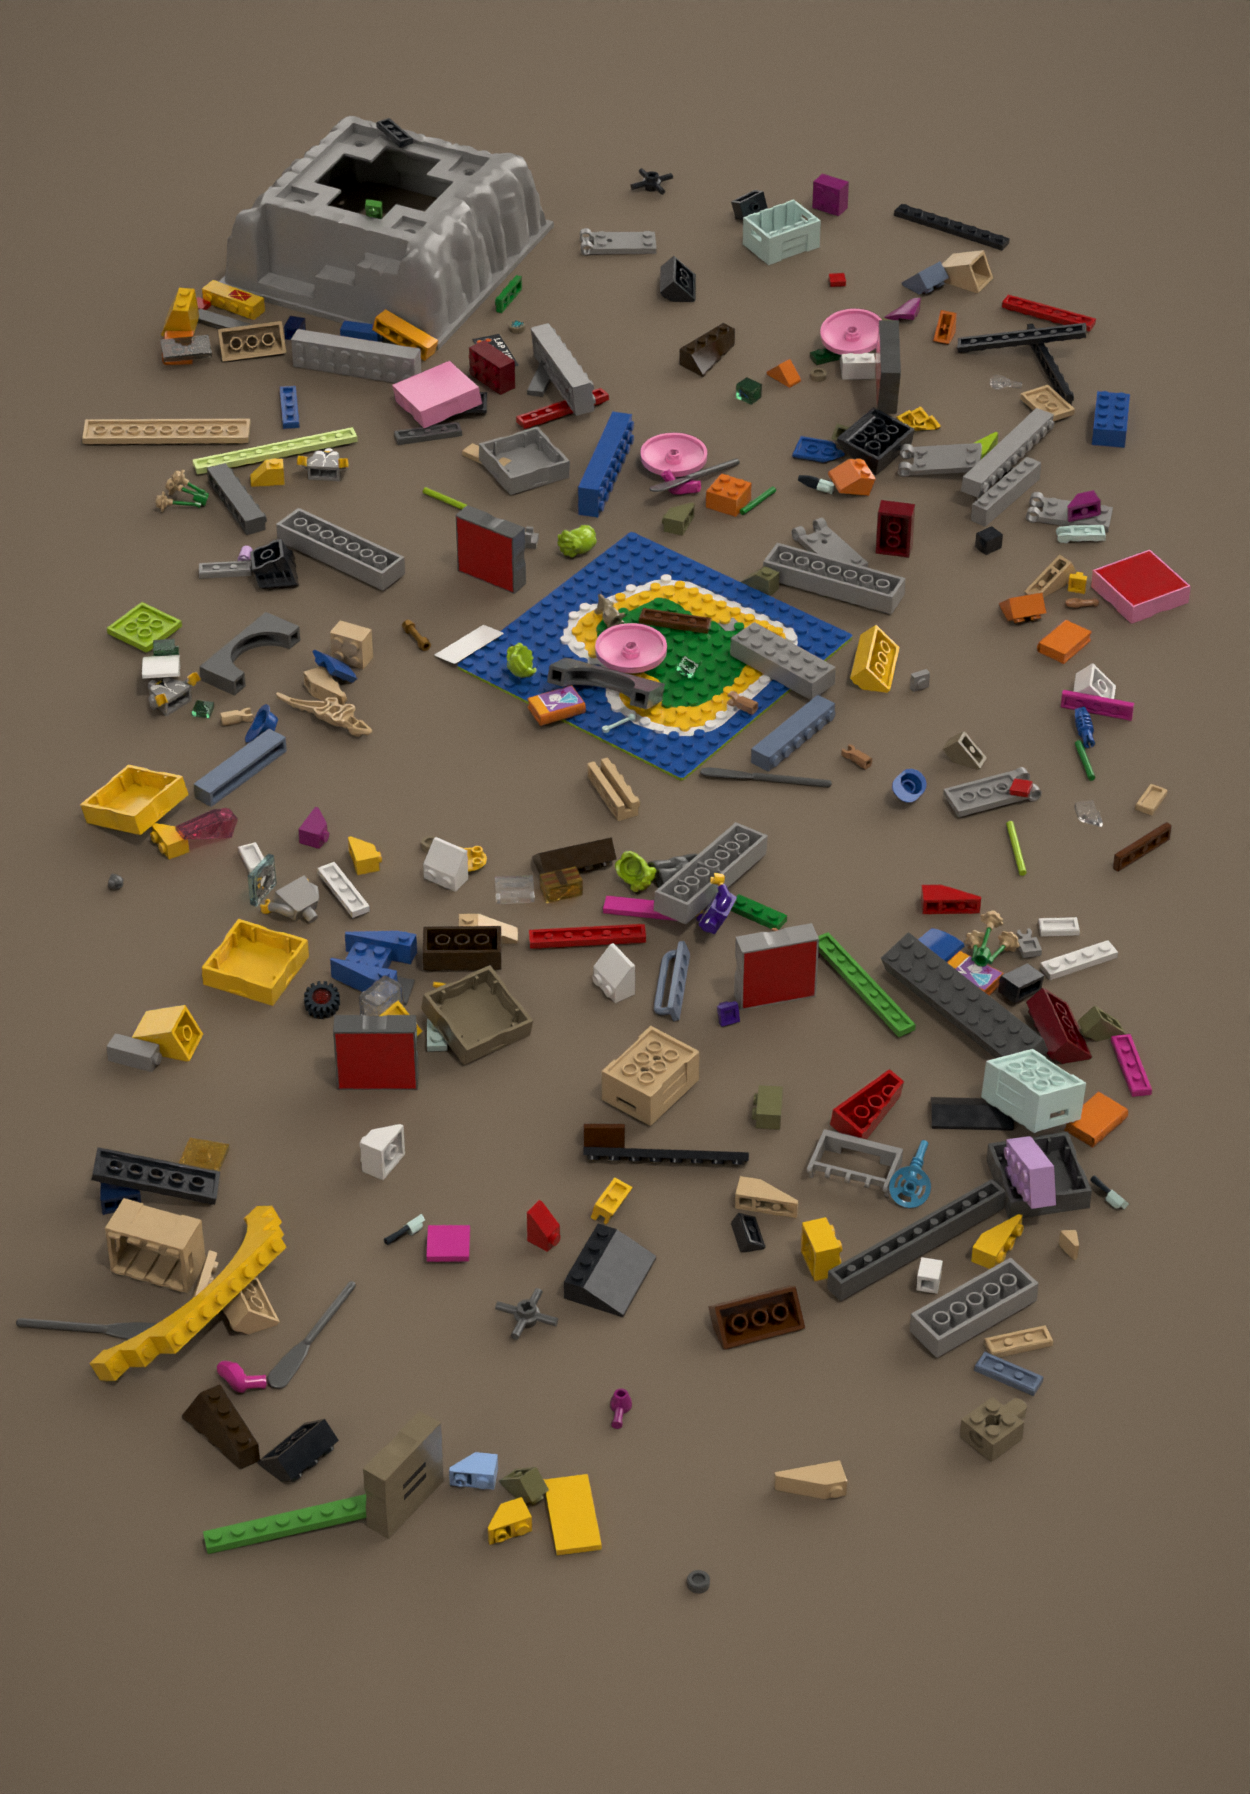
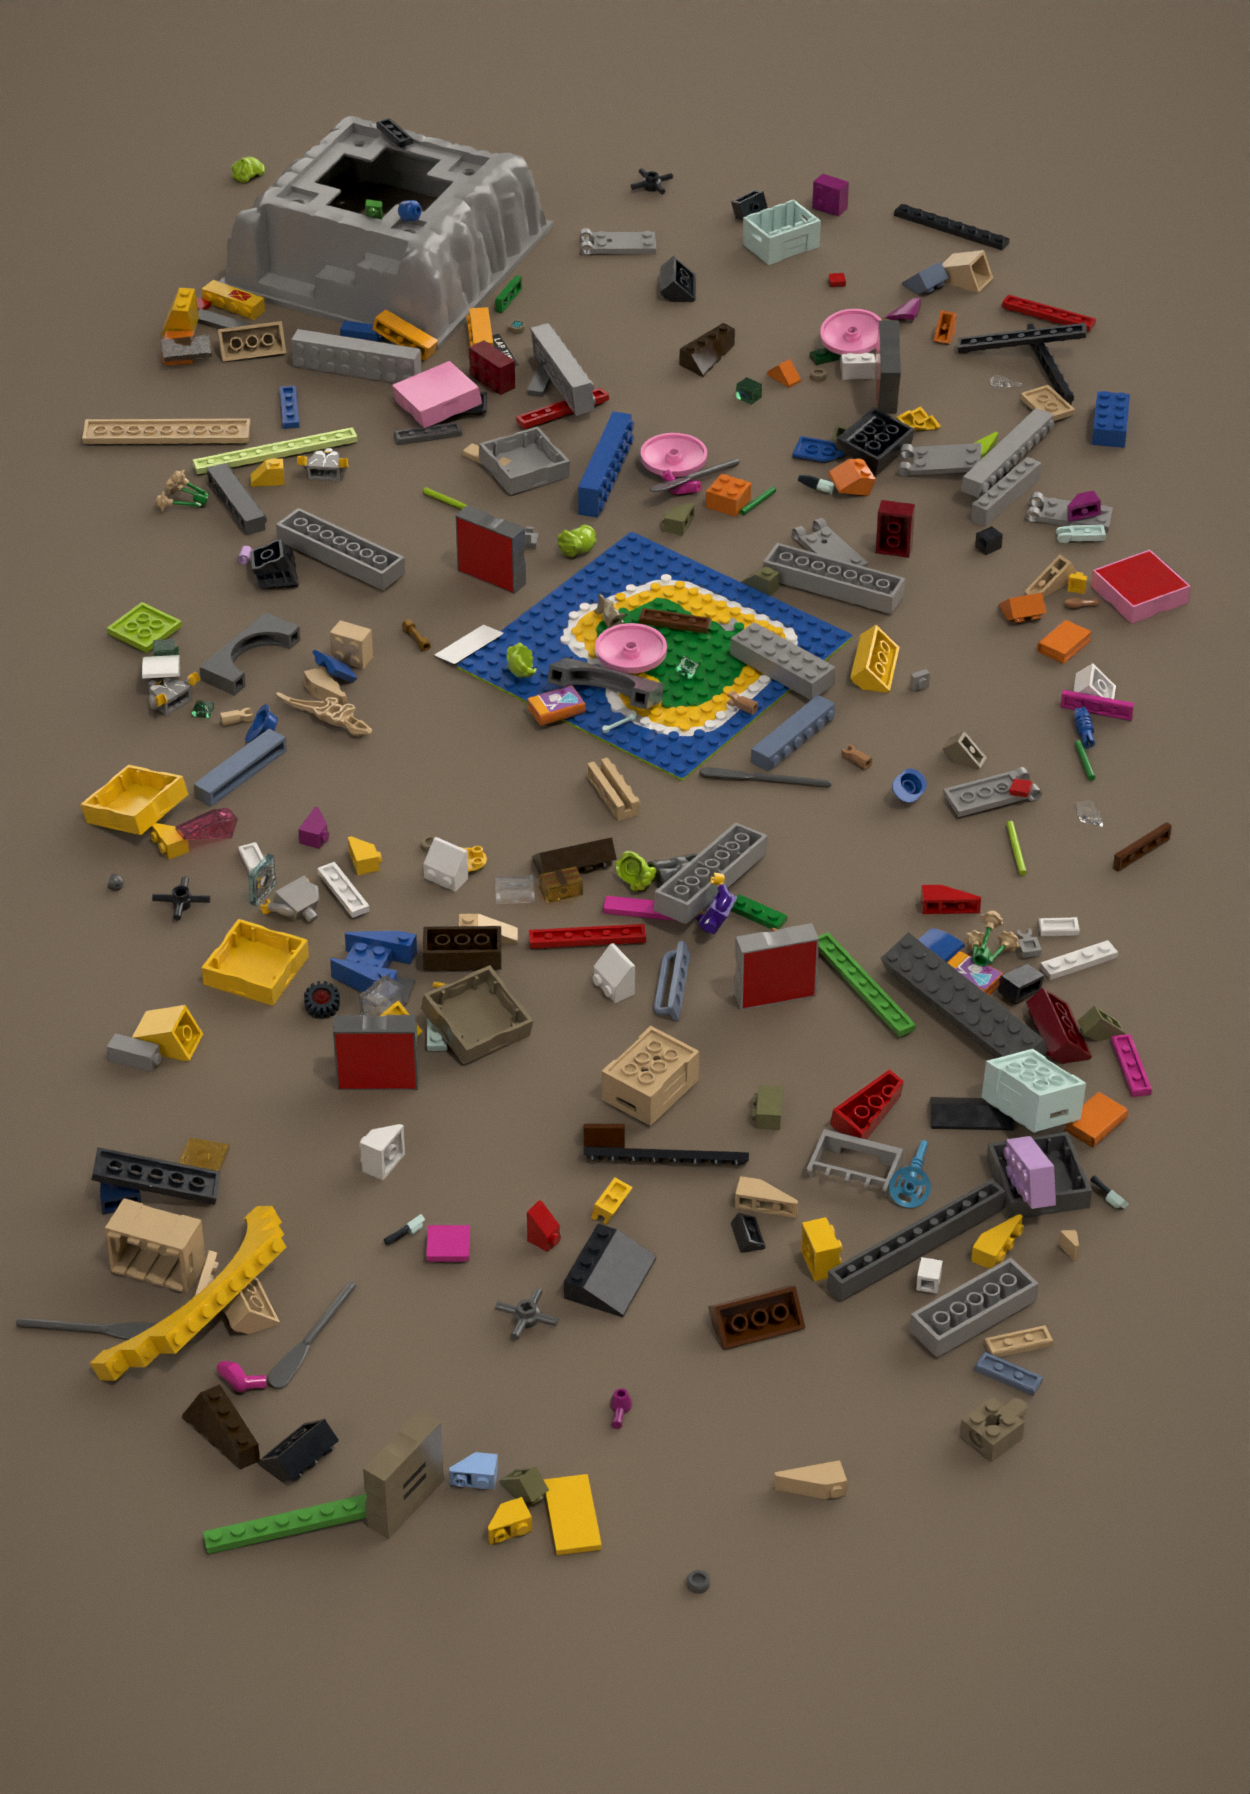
light grey tile [199,560,251,579] -> none
clear blue brick [284,316,306,340] -> none
dark purple tile [717,1001,740,1026] -> none
tan tile [1135,784,1168,816] -> none
none -> black bar [152,876,211,921]
none -> lime hair [231,157,265,183]
none -> blue head [398,200,422,221]
none -> light orange brick [466,307,493,346]

